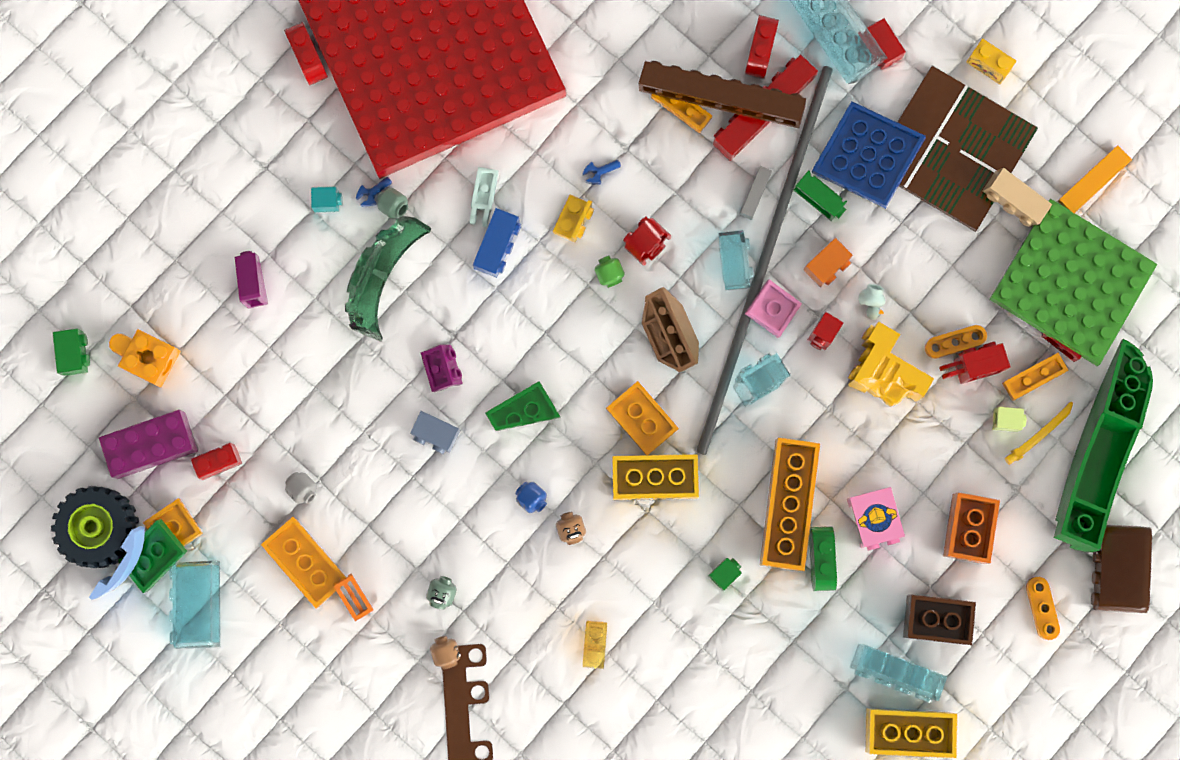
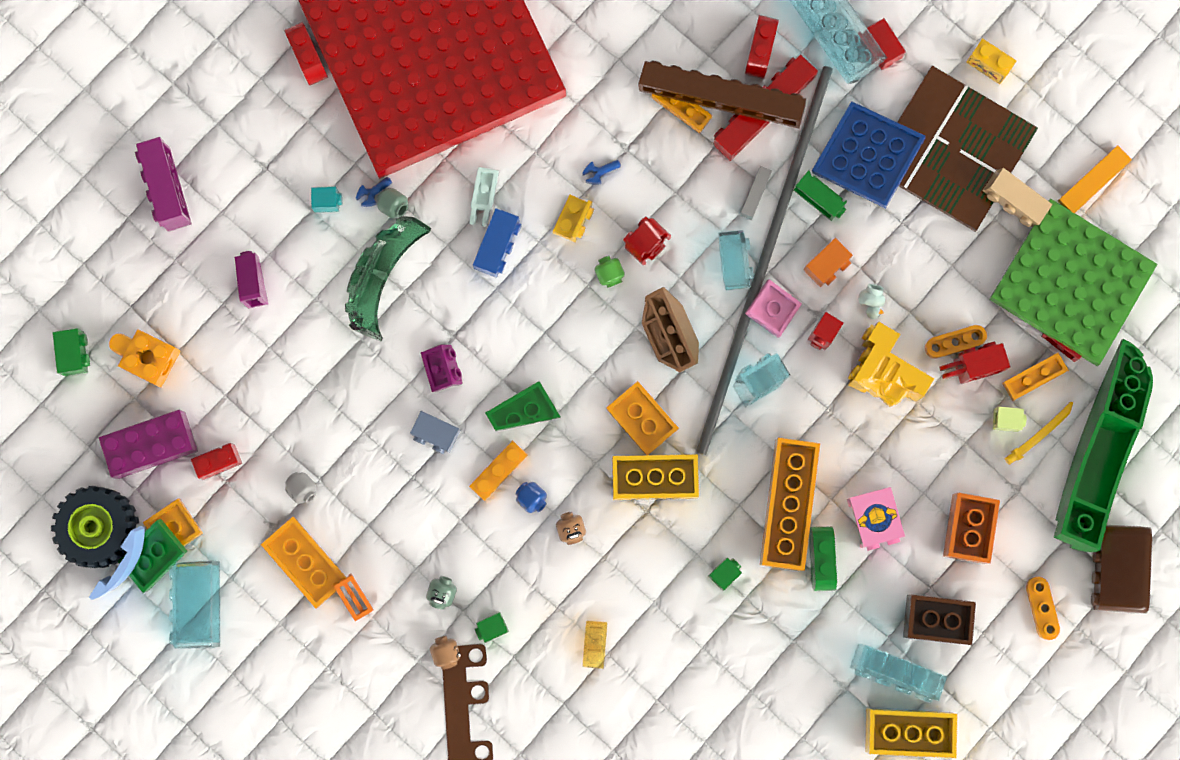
none -> magenta brick [135,137,192,232]
none -> light orange plate [469,440,528,501]
none -> green brick [475,612,509,643]

